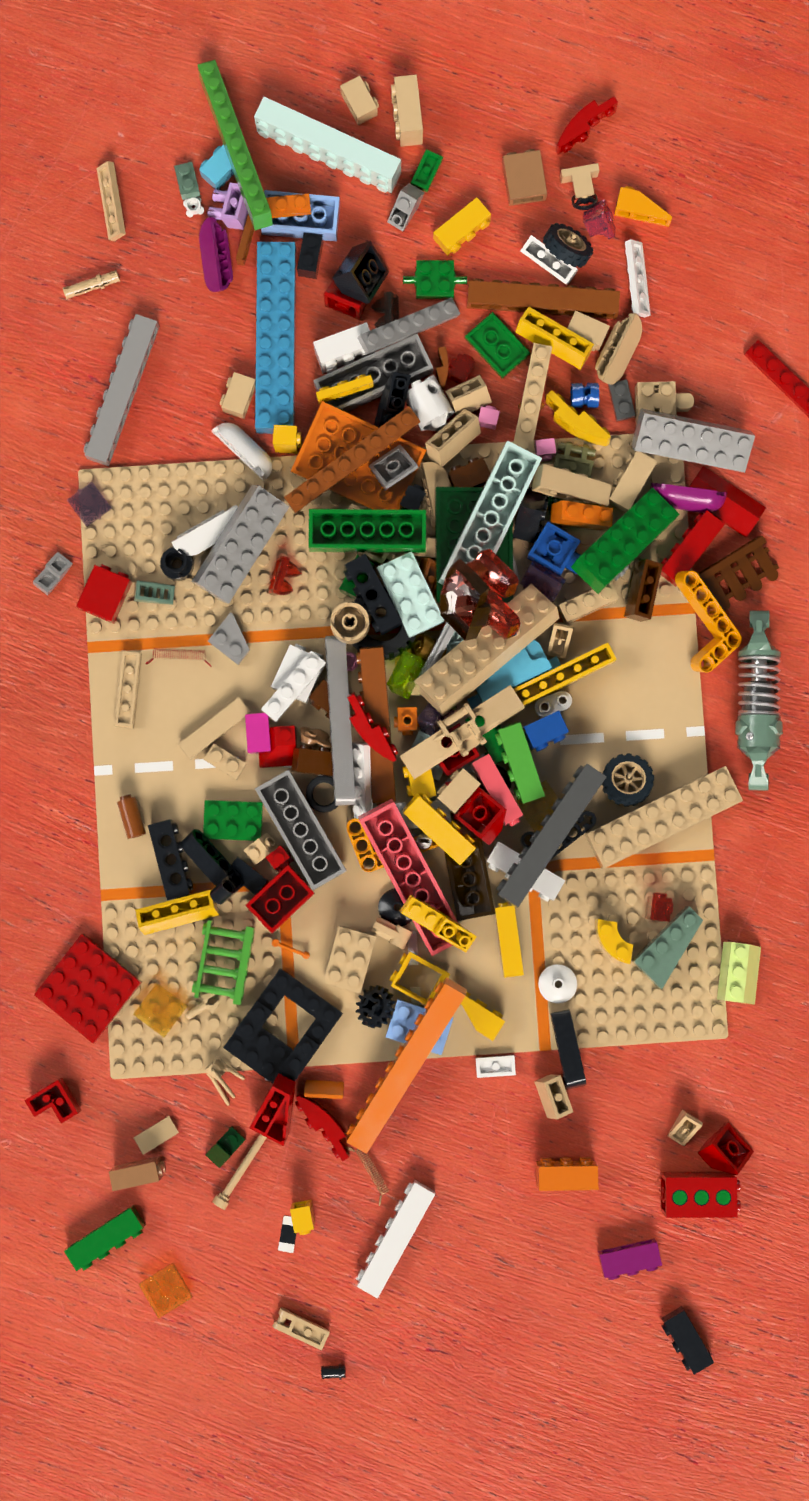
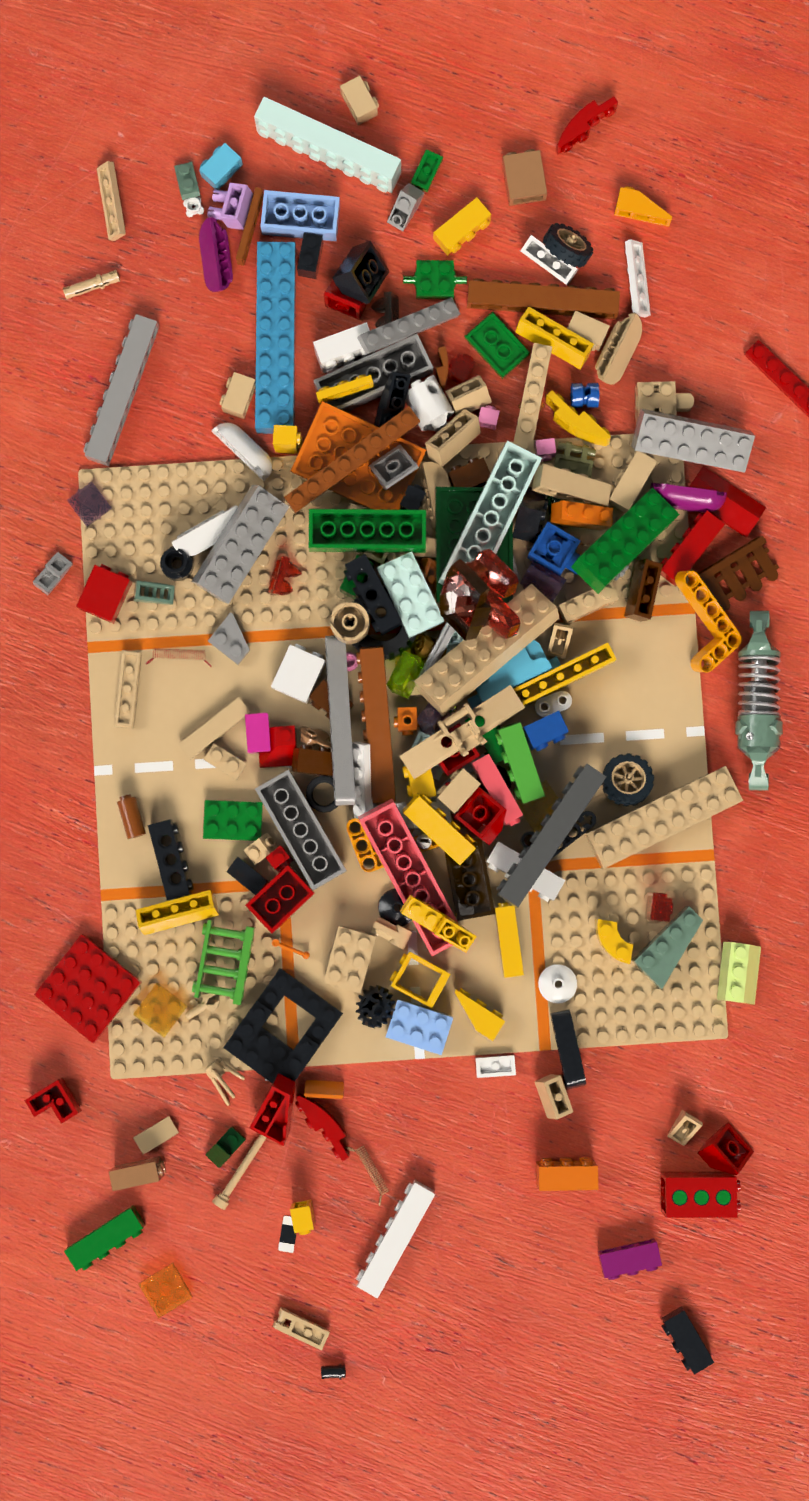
black beam [181,829,245,904] -> none
bright green brick [197,60,273,230] -> none
white plate [261,651,326,722] -> none
orange plate [266,193,311,218] -> none
orange brick [346,977,467,1154] -> none
red slope [347,692,399,762] -> none
tan brick [391,75,423,147] -> none
tan piece [560,163,600,210] -> none
clear pink brick [583,199,616,240] -> none
dark grey plate [608,380,636,422] -> none

